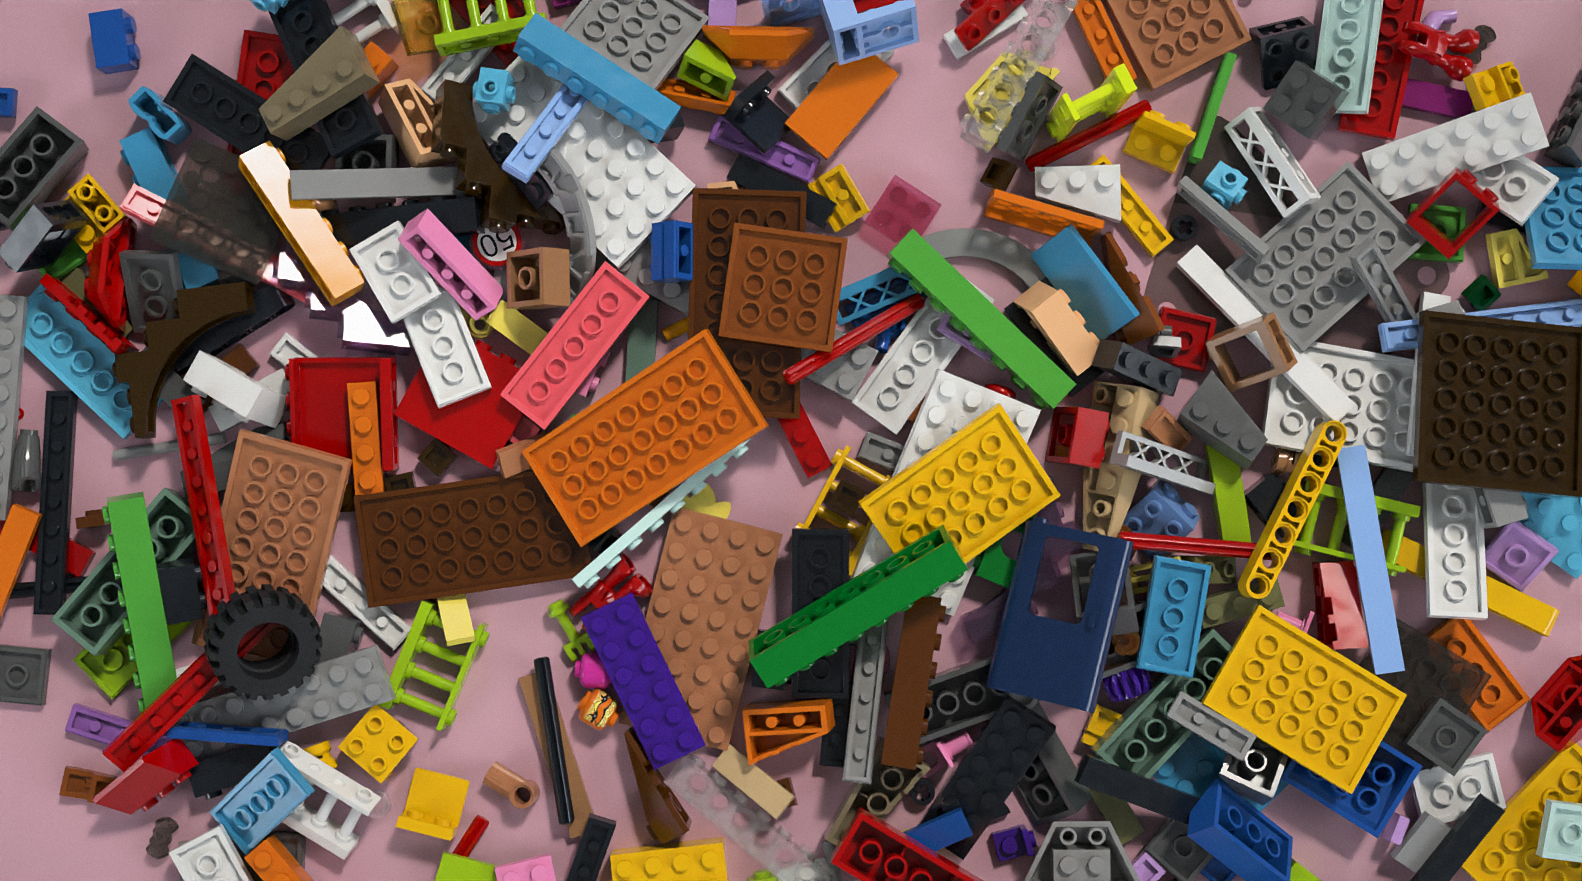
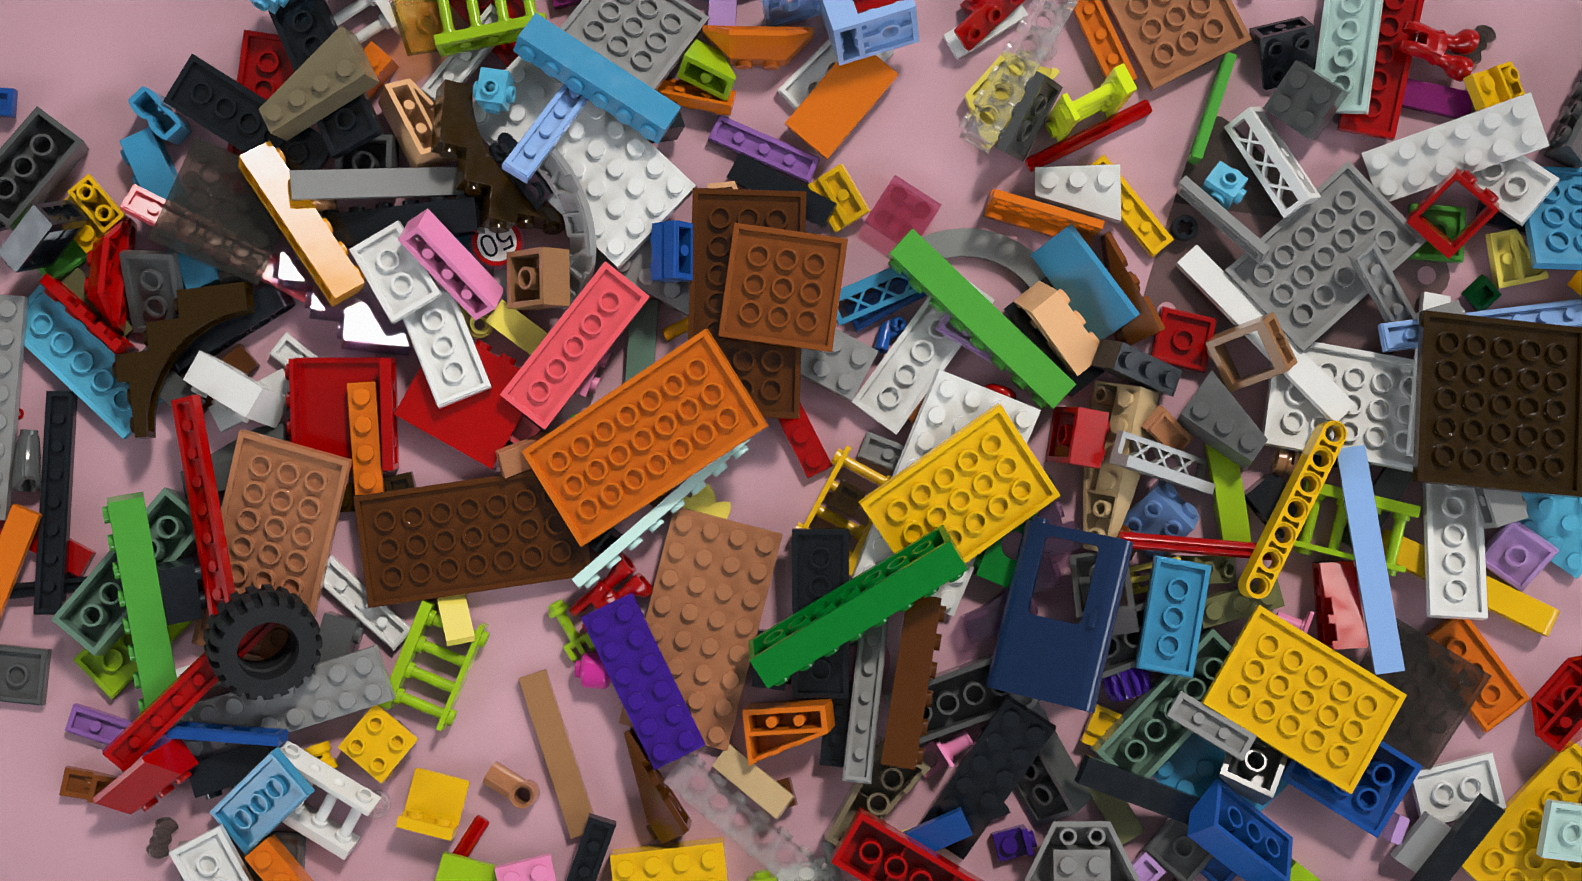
reddish brown plate [75,509,111,529] -> none
blue brick [88,8,141,74] -> none
light grey bar [113,432,227,461] -> none
dark brown plate [417,438,458,477] -> none
black axle [534,657,574,825] -> none
orange head [576,689,620,731] -> none
black bracket [723,70,791,154] -> none
red axle [783,294,925,384] -> none
black bush [909,778,935,805] -> none
dark brown plate [980,157,1018,192] -> none
clear orange plate [1112,632,1141,656] -> none
yellow bracket [1122,110,1197,174] -> none
dark grey tile [1148,325,1181,359] -> none
dark grey plate [1404,696,1488,776] -> none
lavender arm [1422,9,1457,30] -> none

